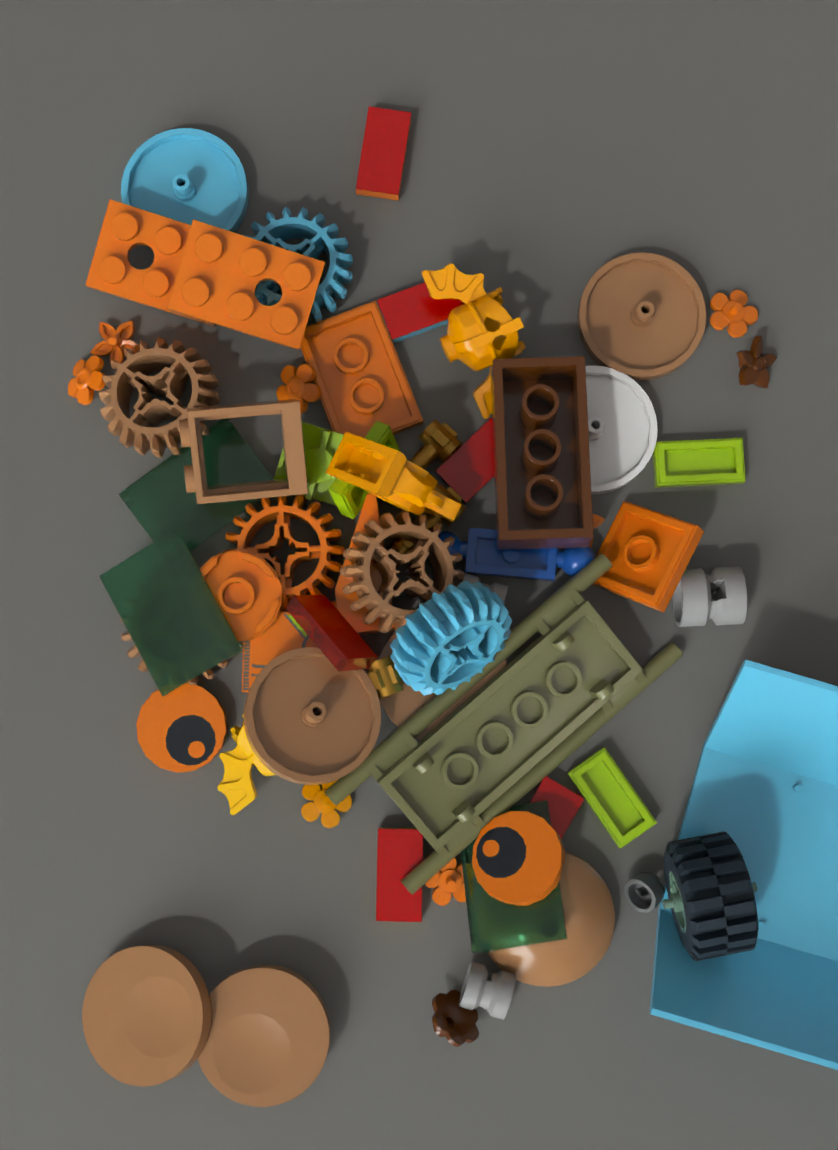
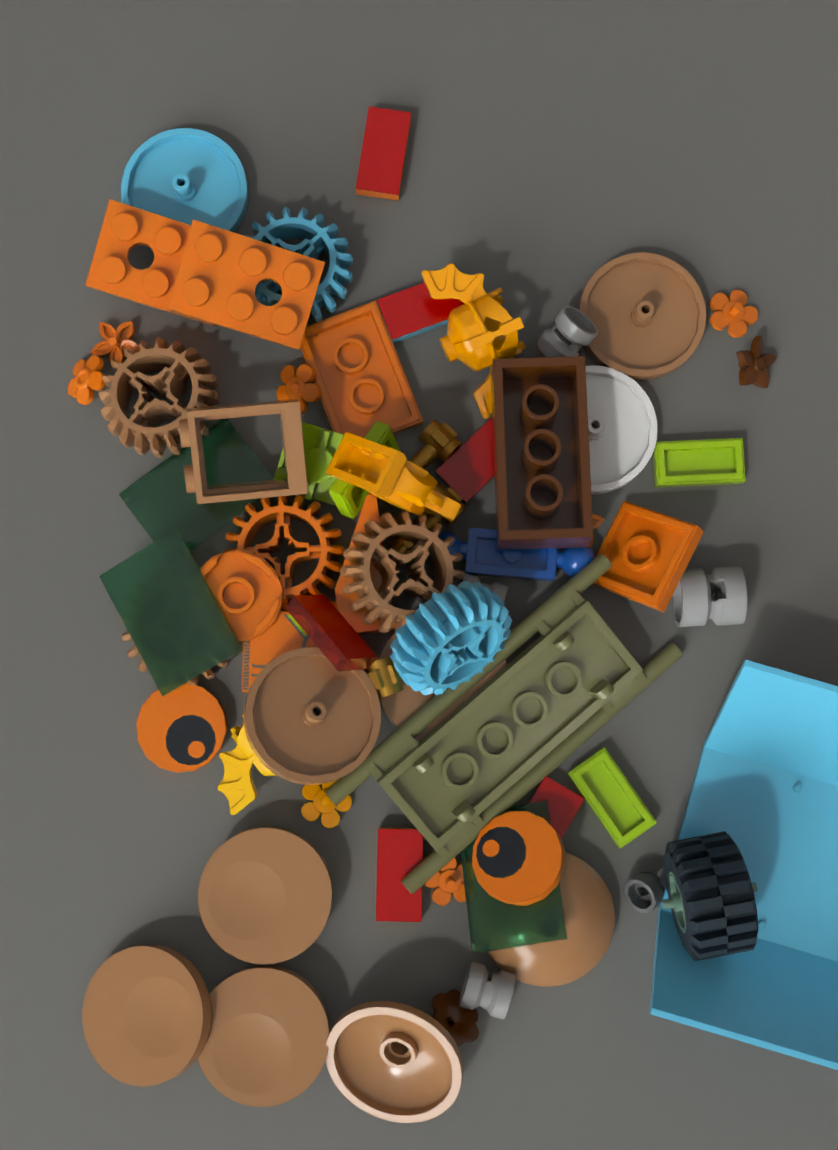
none -> medium nougat piece [198,826,333,964]
none -> medium nougat dish [326,1001,464,1123]
none -> light grey wheel [537,305,598,357]

